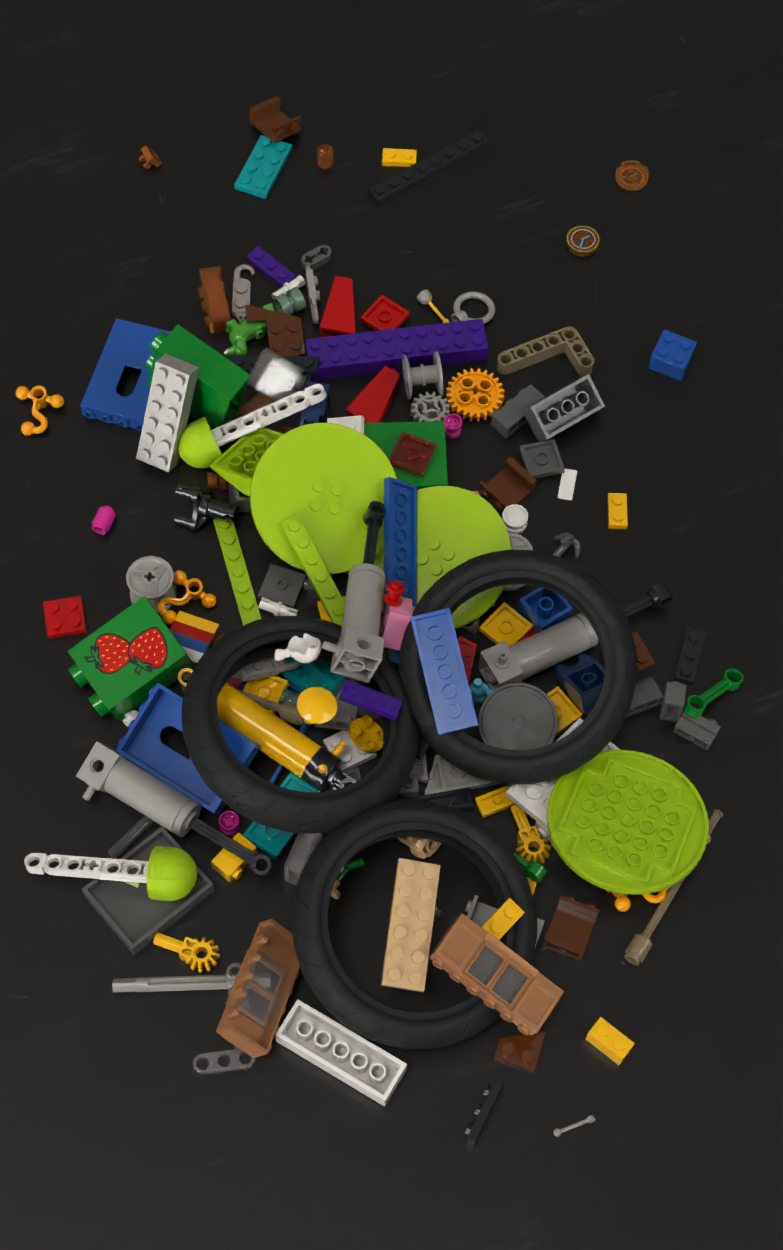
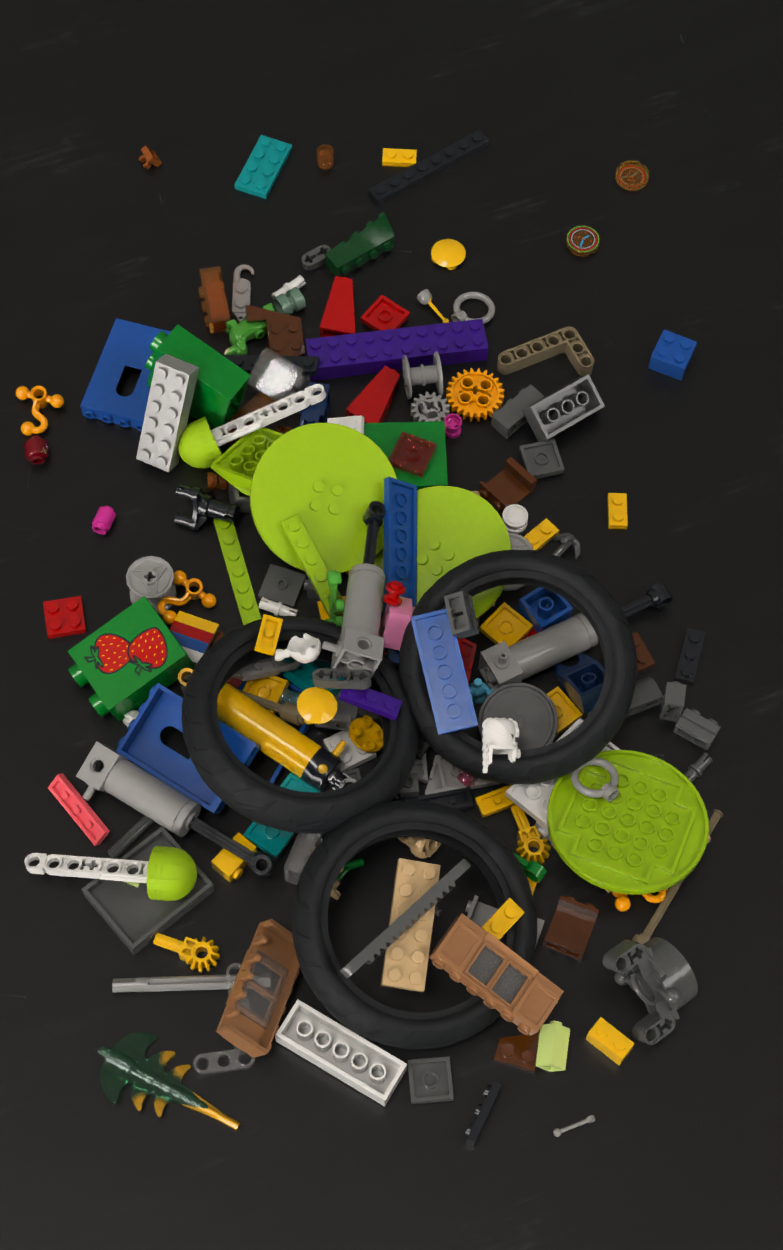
dark pink wheel [219,811,240,837] -> none
dark purple plate [246,246,296,288] -> none
reddish brown panel [249,96,301,143] -> none
light grey plate [306,265,320,324] -> none
white sticker [558,469,577,501] -> none
green piece [684,668,743,718] -> none
none -> dark red head [24,435,49,464]
none -> coral plate [48,773,110,846]
none -> clear green animal [98,1032,240,1130]
none -> yellow plate [254,614,283,656]
none -> dark grey beam [312,668,372,690]
none -> dark green wedge [325,212,395,277]
none -> bright green plant [326,570,344,627]
none -> dark grey gear [340,858,471,979]
none -> dark grey plate [407,1056,454,1104]
none -> yellow dish [431,239,466,270]
none -> dark grey brick [444,591,479,639]
none -> clear pink plate [456,770,475,788]
none -> white helmet [482,717,521,773]
none -> yellow plate [524,518,559,551]
none -> yellowish green brick [535,1021,570,1072]
none -> light grey piece [570,757,619,802]
none -> dark grey piece [603,937,698,1045]
none -> dark grey pin [684,753,713,783]

